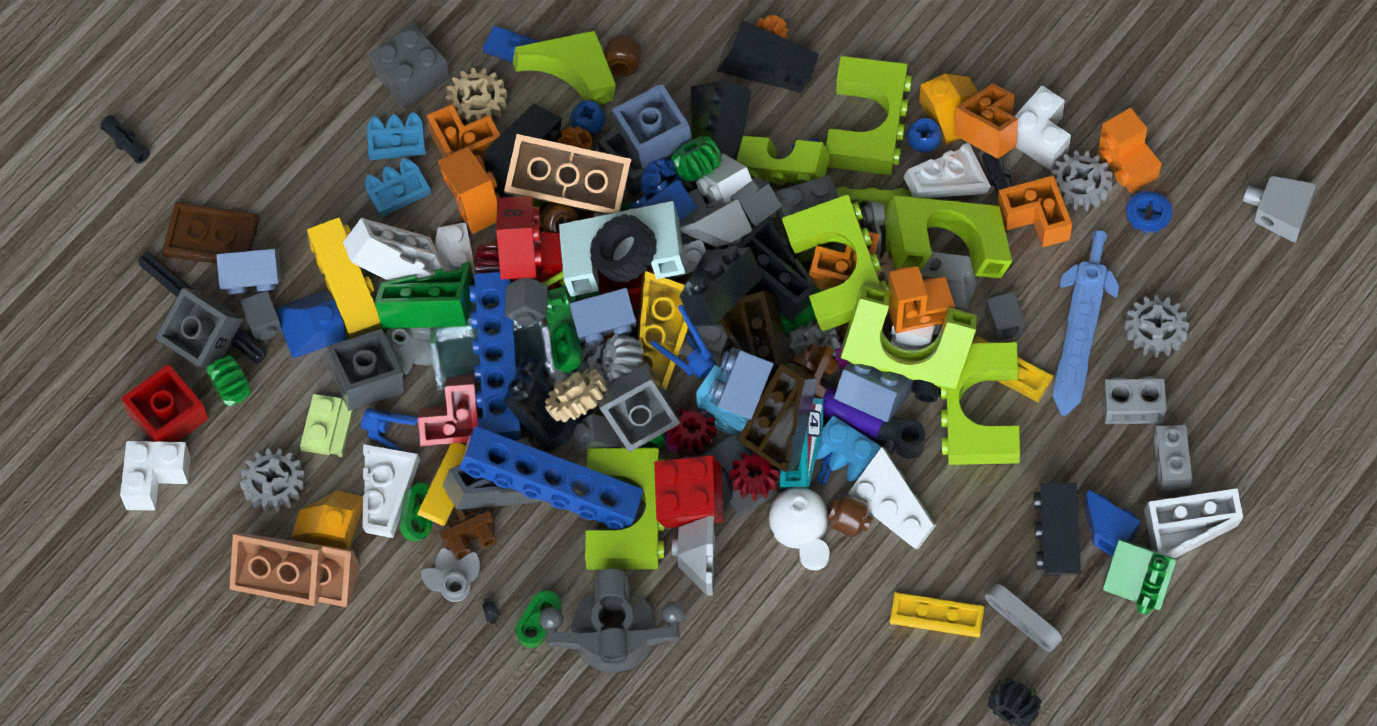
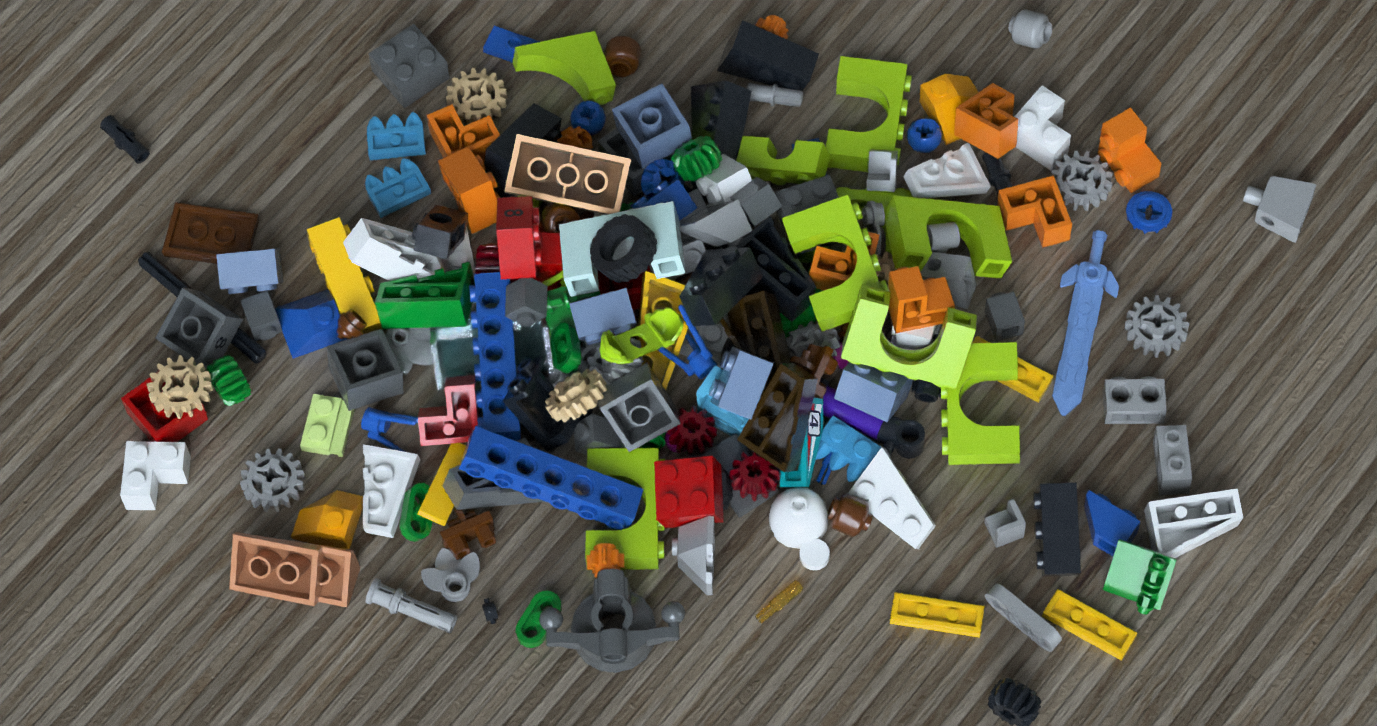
none -> tan gear [147,355,213,419]
none -> reddish brown plate [337,309,367,339]
none -> light grey pin [365,578,457,633]
none -> black brick [412,205,468,259]
none -> orange gear [586,543,624,578]
none -> lime piece [599,307,684,364]
none -> light grey axle [747,83,803,107]
none -> clear yellow pin [755,580,803,623]
none -> light grey panel [866,150,898,192]
none -> light grey piece [927,222,960,254]
none -> light grey panel [984,498,1026,548]
none -> light grey head [1008,9,1052,49]
none -> yellow tile [1042,589,1137,661]

